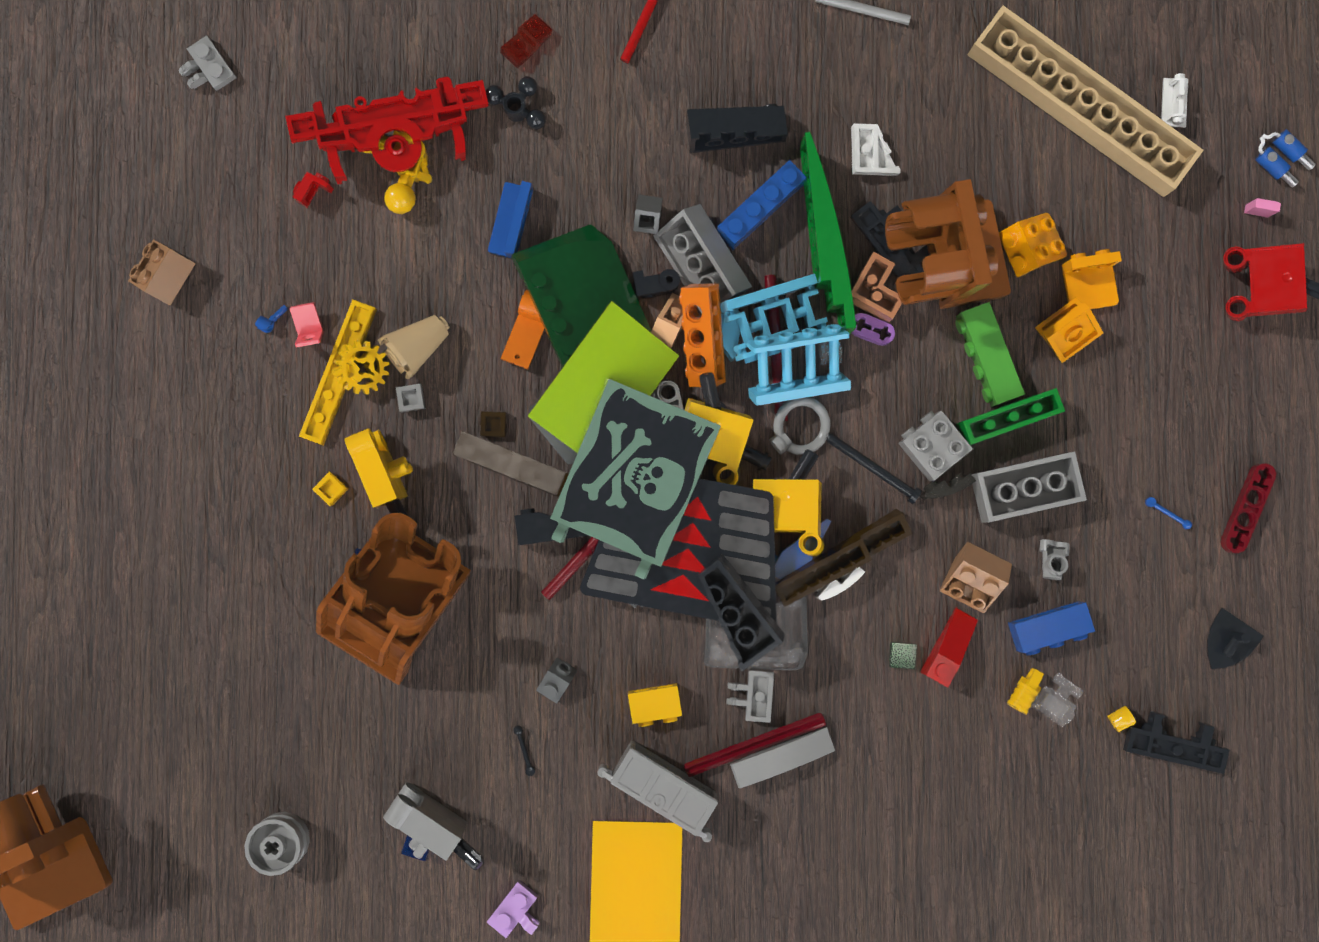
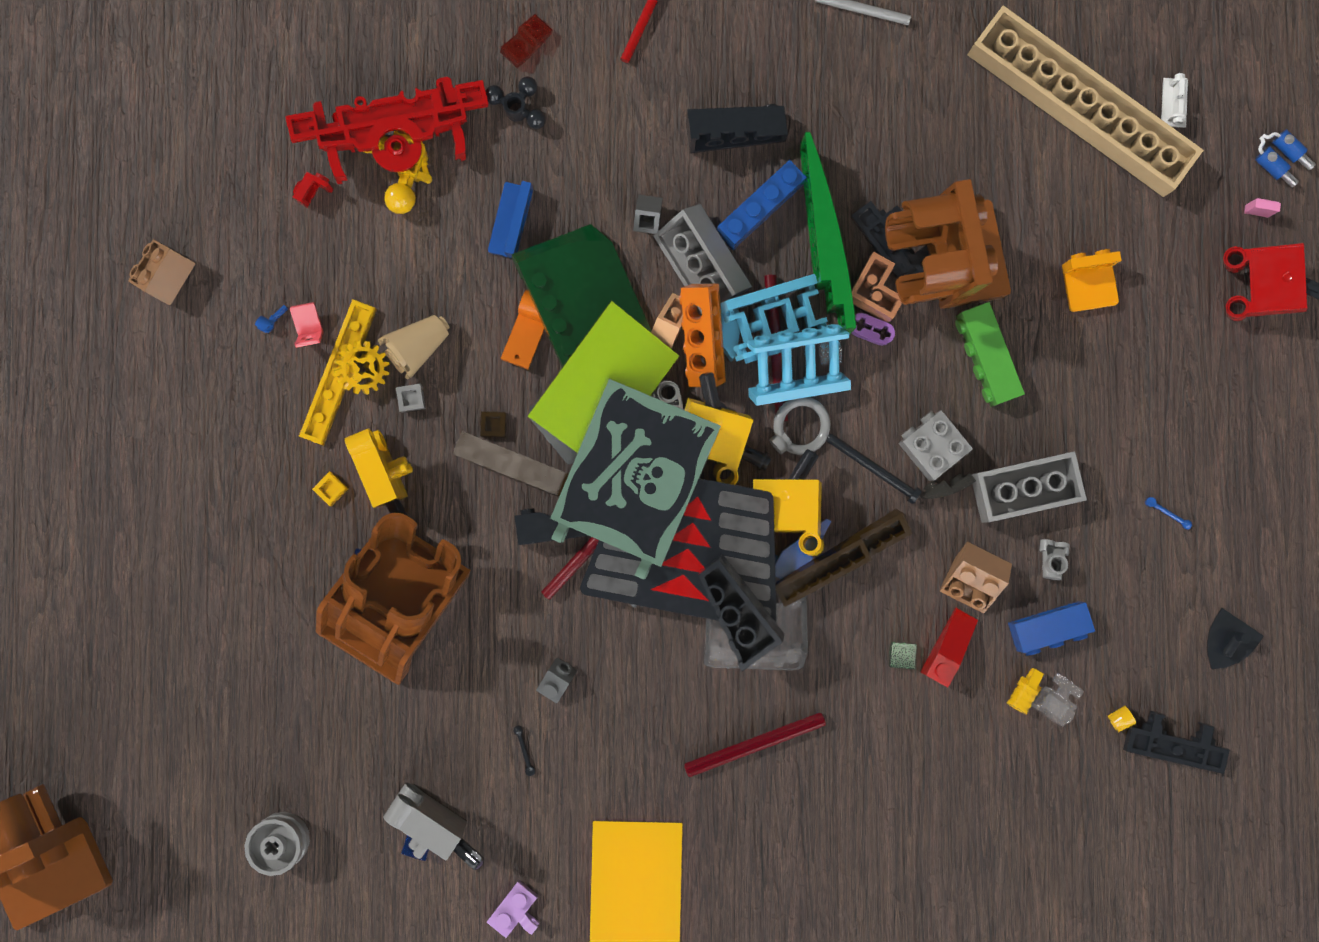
light grey hinge [178,35,237,91] -> none
light grey container [598,741,718,842] -> none
yellow brick [628,683,682,727] -> none
black leg [633,269,680,300] -> none
light grey hinge [726,670,774,723] -> none
light grey slope [730,727,835,788] -> none
white slope [815,567,865,600] -> none
white wing [851,123,900,176] -> none
green brick [956,388,1065,445] -> none
light orange bracket [999,213,1067,278] -> none
light orange bracket [1035,297,1103,363] -> none
dark red beam [1220,463,1276,553] -> none

